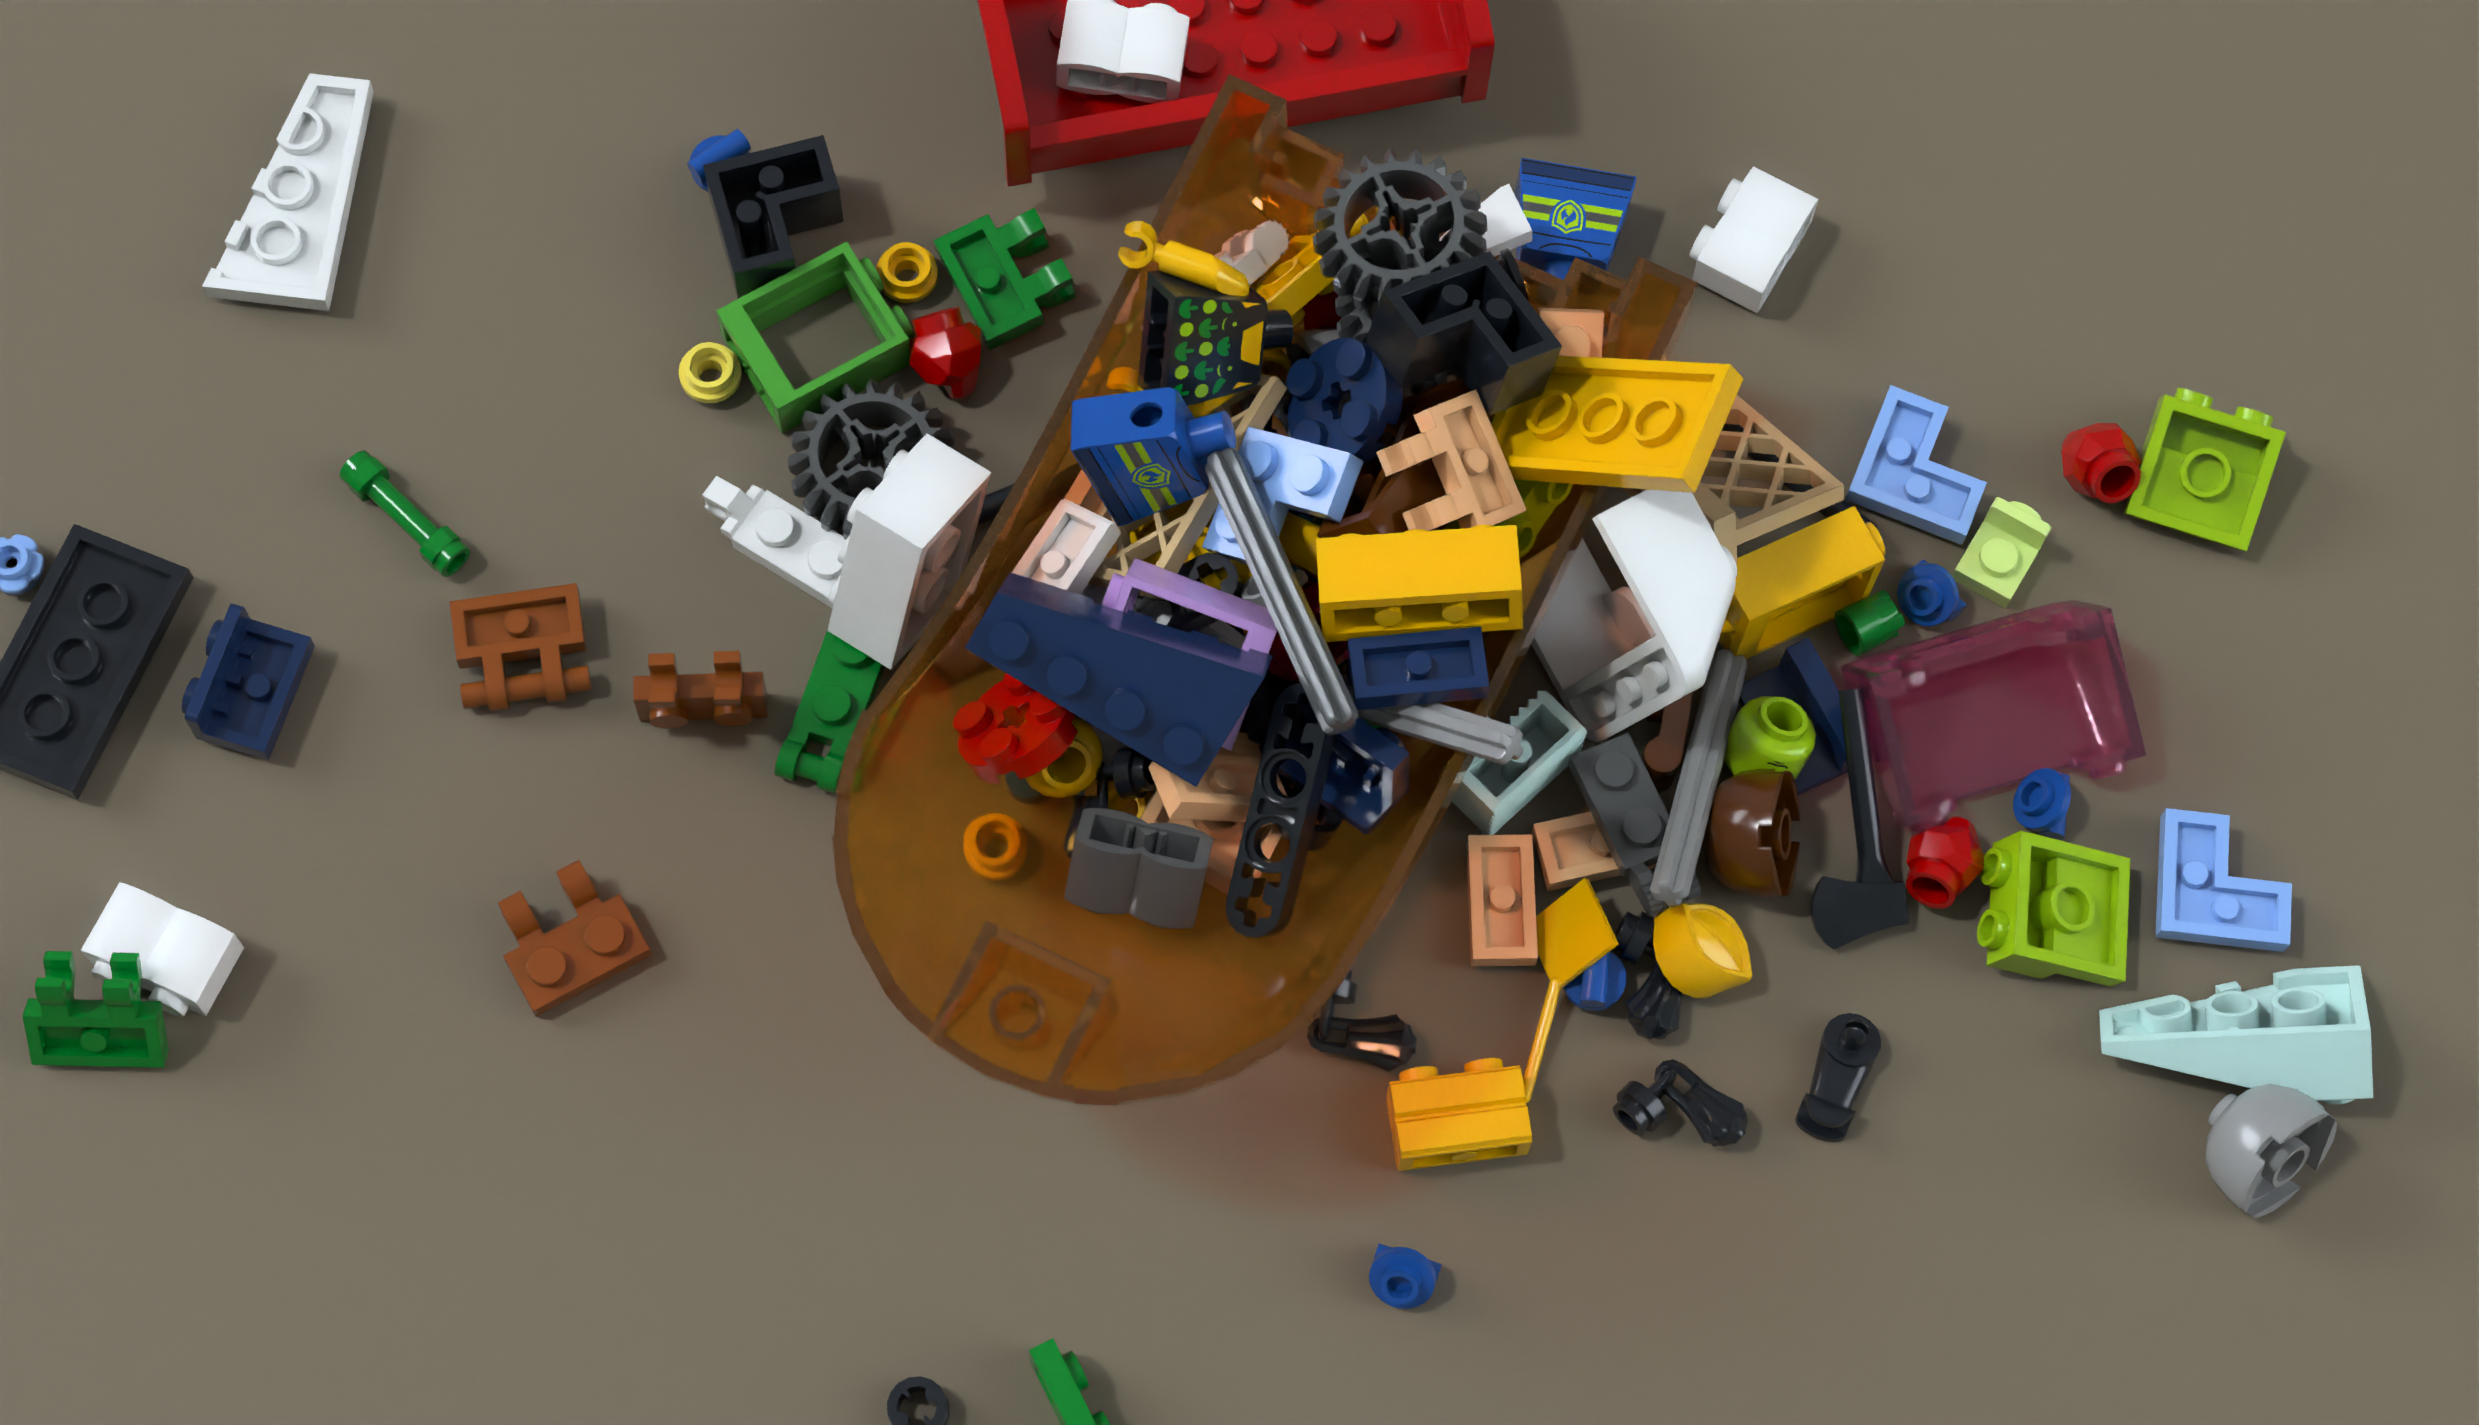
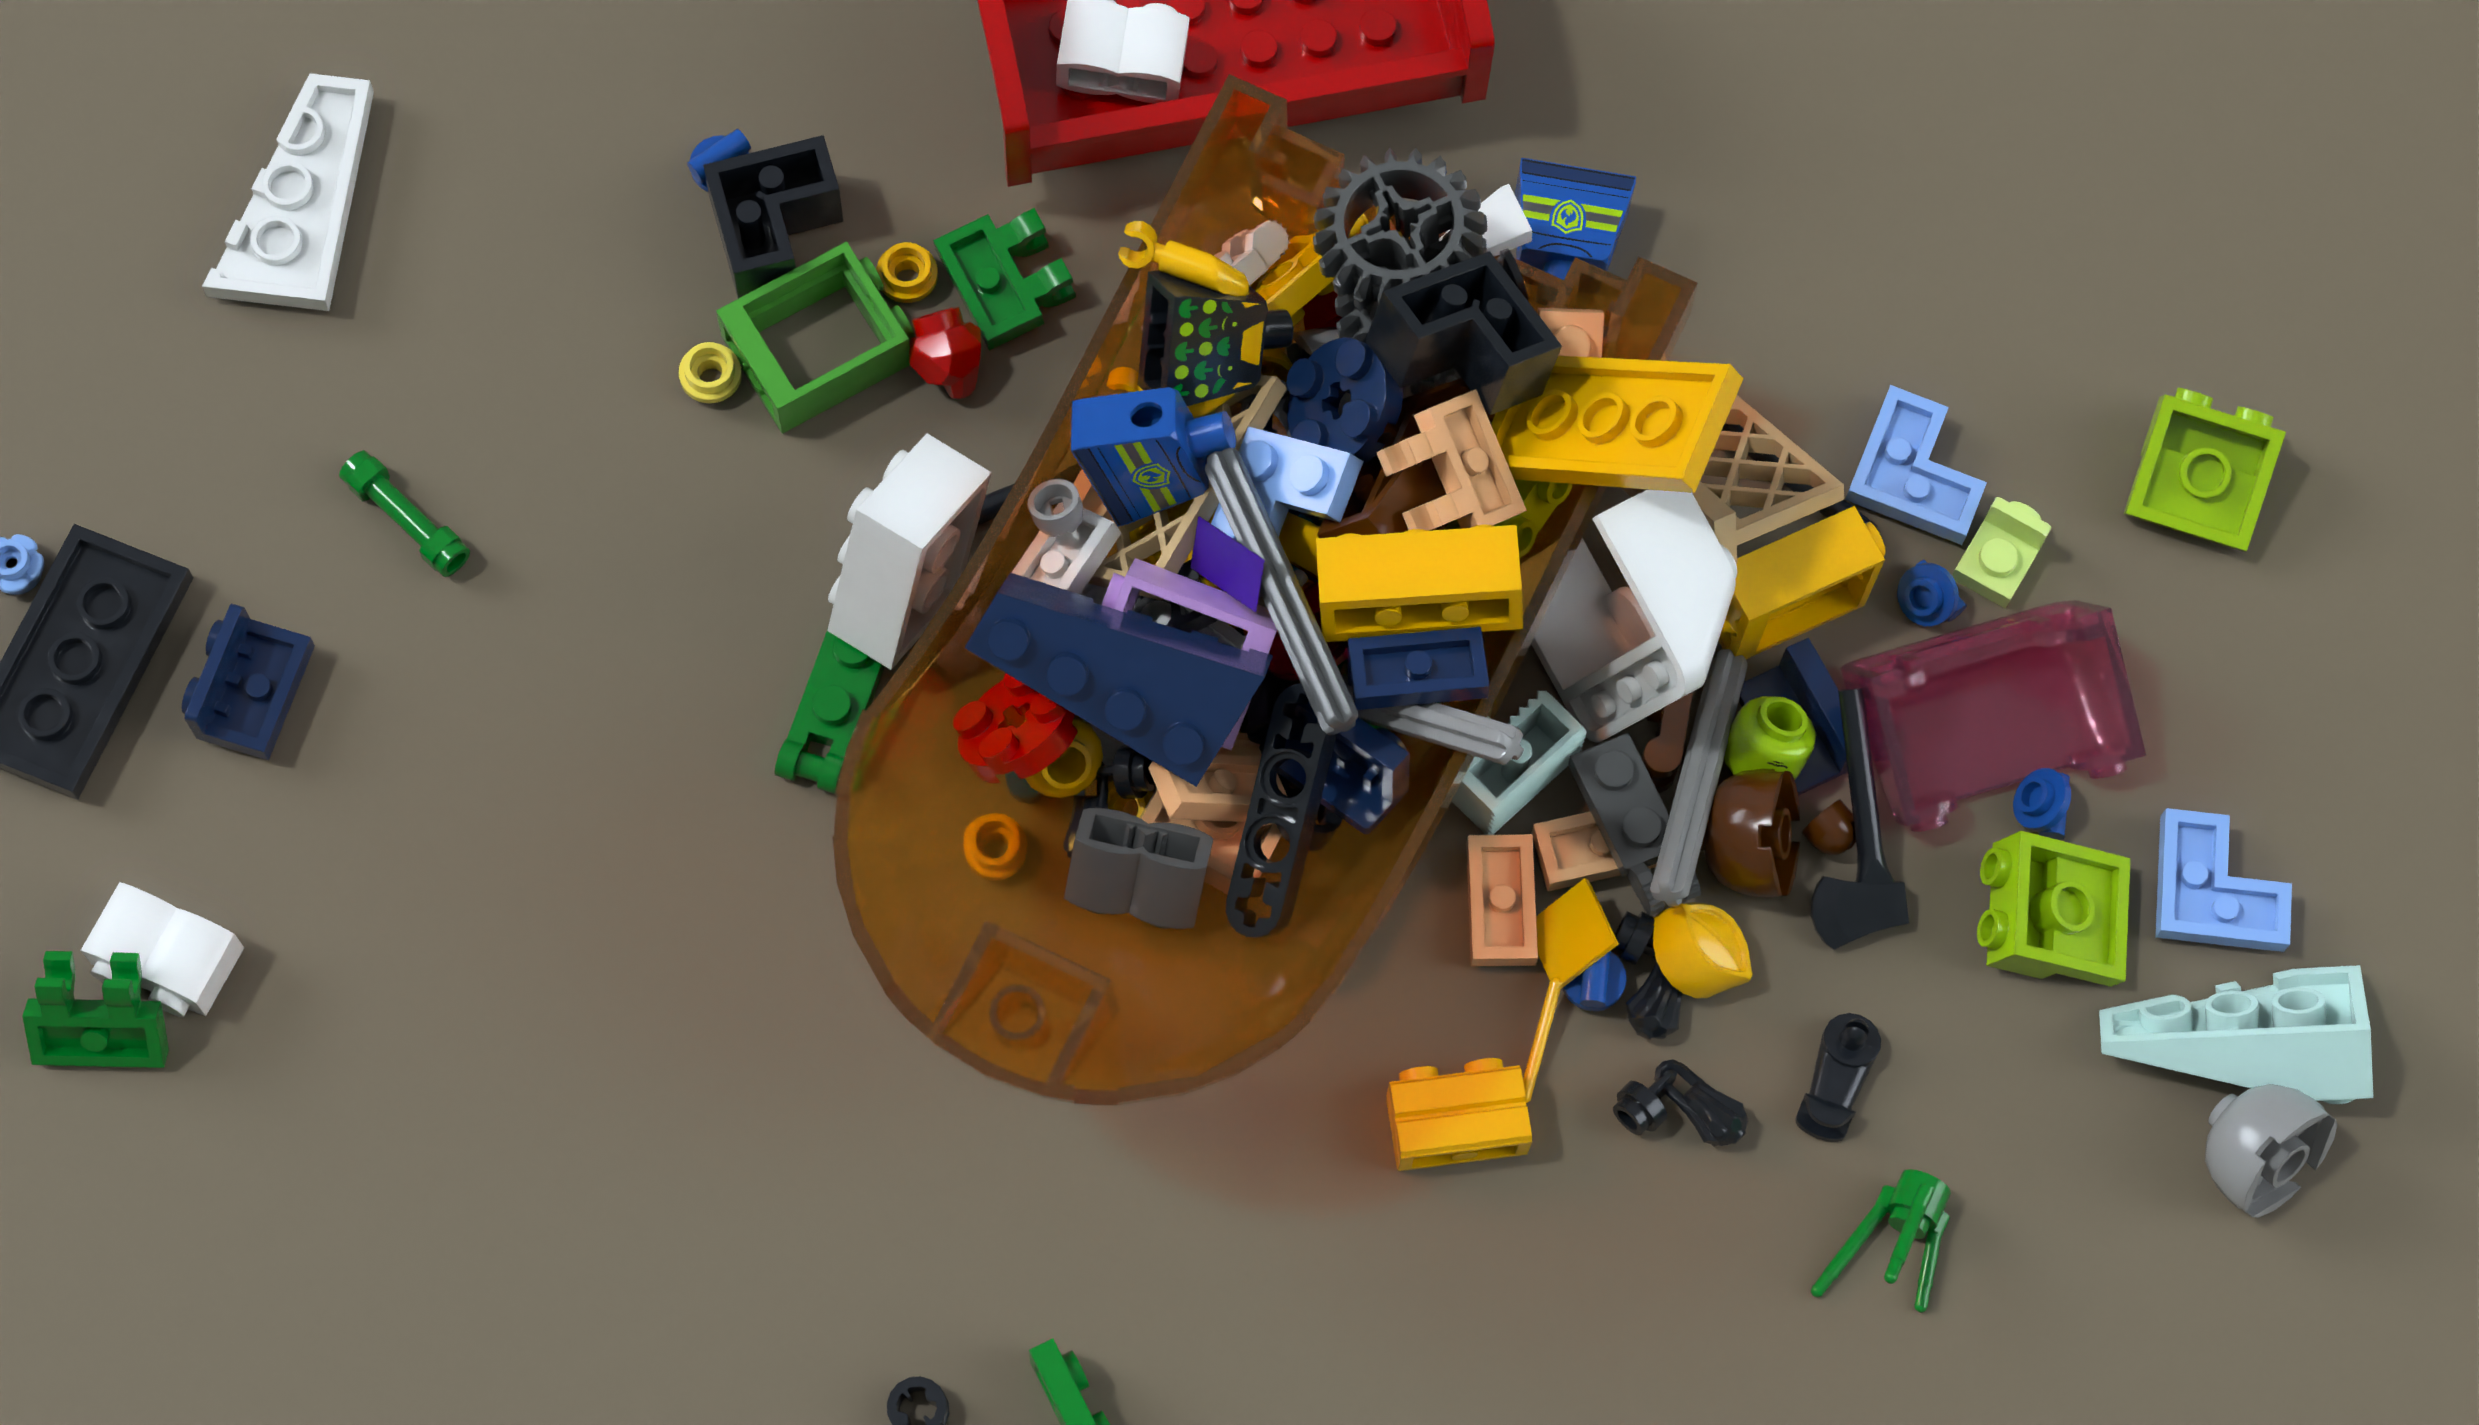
dark orange plate [449,583,592,712] -> none
dark orange plate [498,860,652,1017] -> none
dark orange plate [633,650,768,729] -> none
white hinge [702,476,846,609] -> none
dark grey gear [788,378,955,540] -> none
black piece [1303,965,1417,1072] -> none
blue plate [1369,1243,1442,1309] -> none
white brick [1689,166,1819,313] -> none
green hose [1834,590,1905,656] -> none
red rock [1906,817,1984,909] -> none
red rock [2061,423,2142,503] -> none
none -> light grey hinge [1028,479,1083,537]
none -> dark purple sticker [1191,516,1265,612]
none -> reddish brown hinge [1802,799,1856,855]
none -> green plant [1811,1169,1951,1313]

